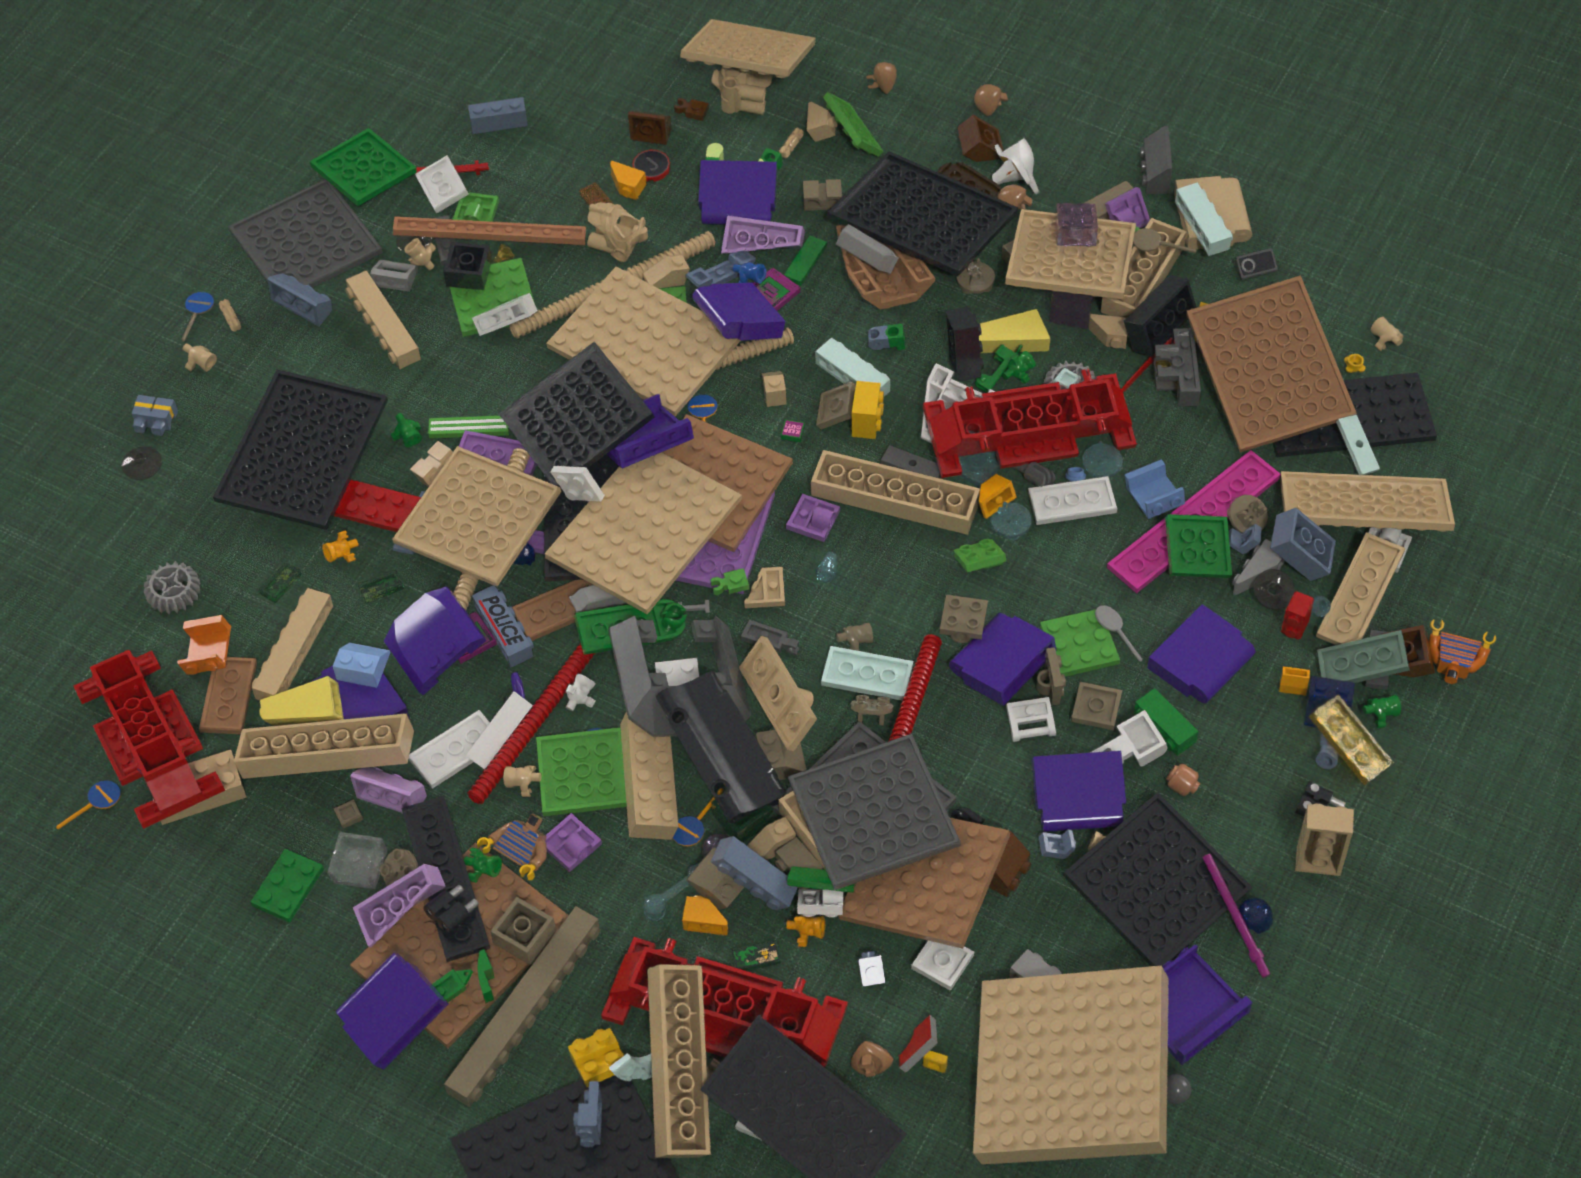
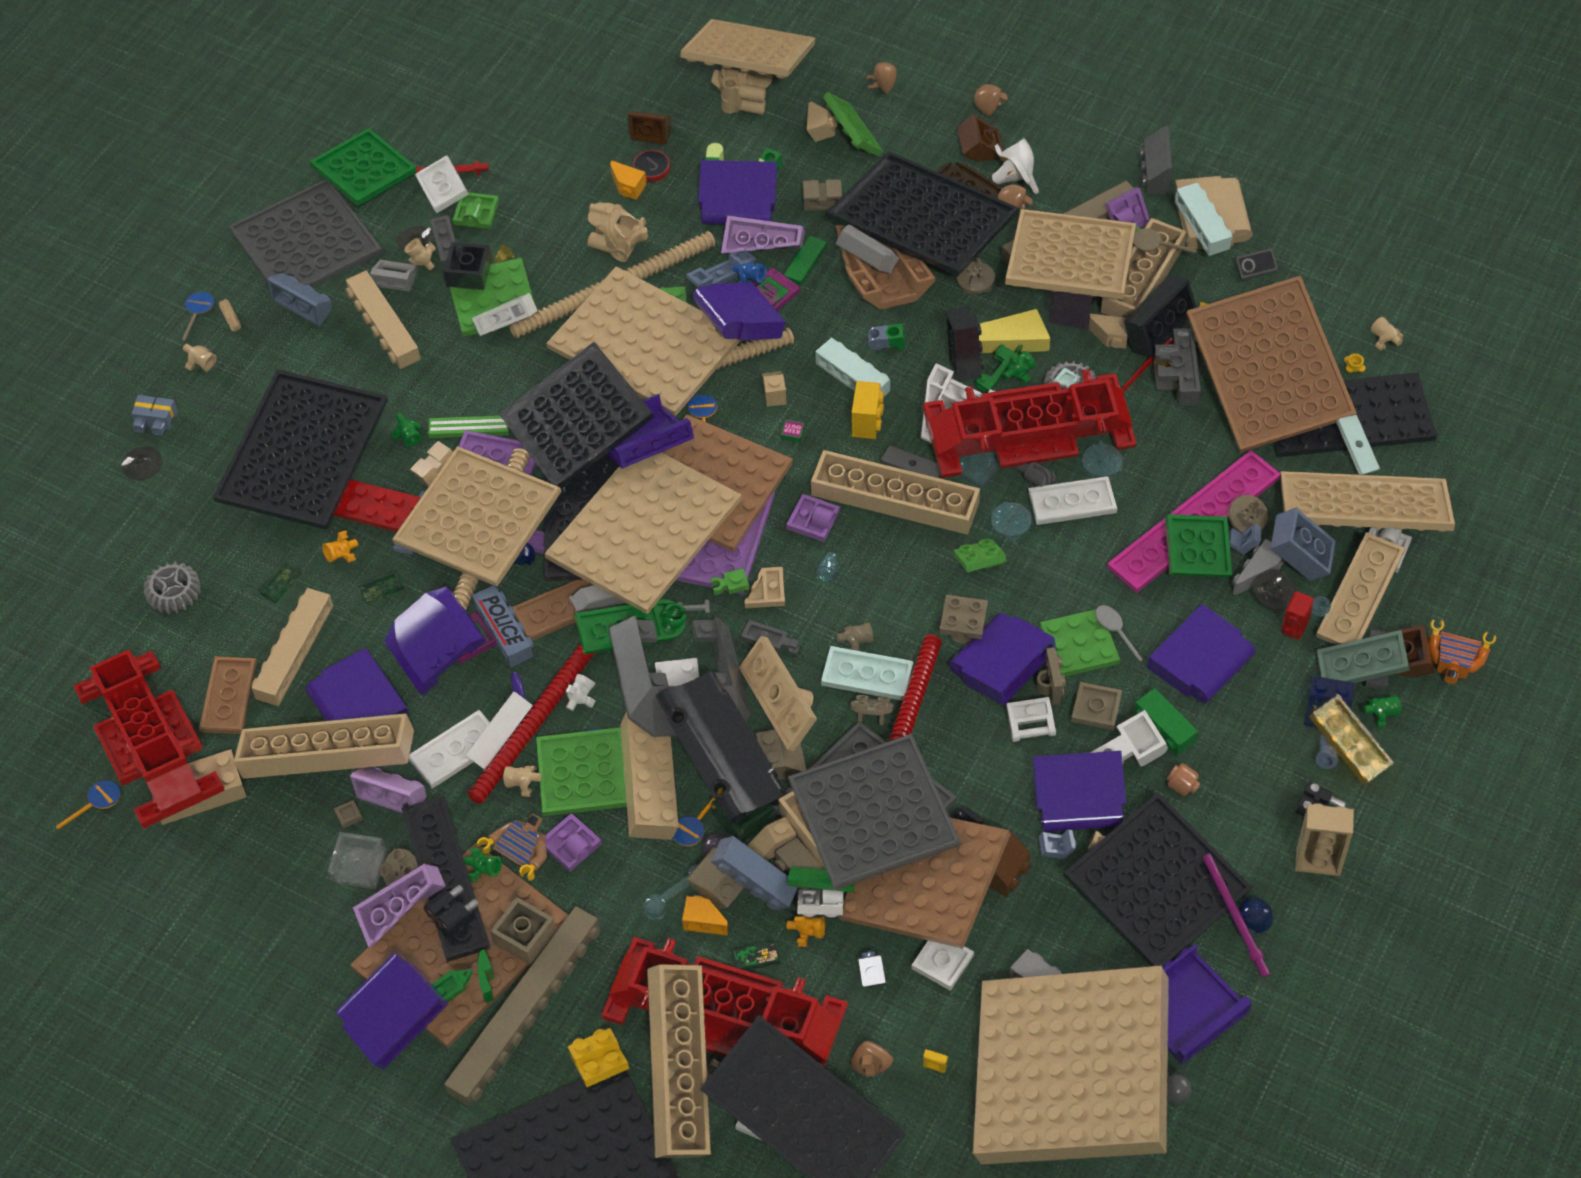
orange panel [177,615,231,675] -> none
green plate [250,849,324,923] -> none
light yellow slope [260,676,344,726] -> none
light blue slope [333,643,390,688] -> none
nougat plate [393,217,586,245] -> none
sand blue slope [468,97,528,134] -> none
white plate [551,466,605,501] -> none
sand blue plate [574,1081,602,1147] -> none
clear orange plate [579,182,613,206] -> none
light aqua tile [609,1053,652,1081] -> none
tan slope [643,255,690,288] -> none
reddish brown plate [674,98,709,121] -> none
tan axle [779,128,803,158] -> none
dark tan plate [816,382,856,429] -> none
tile [899,1015,937,1072] -> none
light orange slope [979,474,1017,519] -> none
brick [1055,203,1098,246] -> none
medium blue plate [1065,467,1086,482] -> none
medium blue panel [1125,459,1185,519] -> none
light orange piece [1279,666,1310,696] -> none

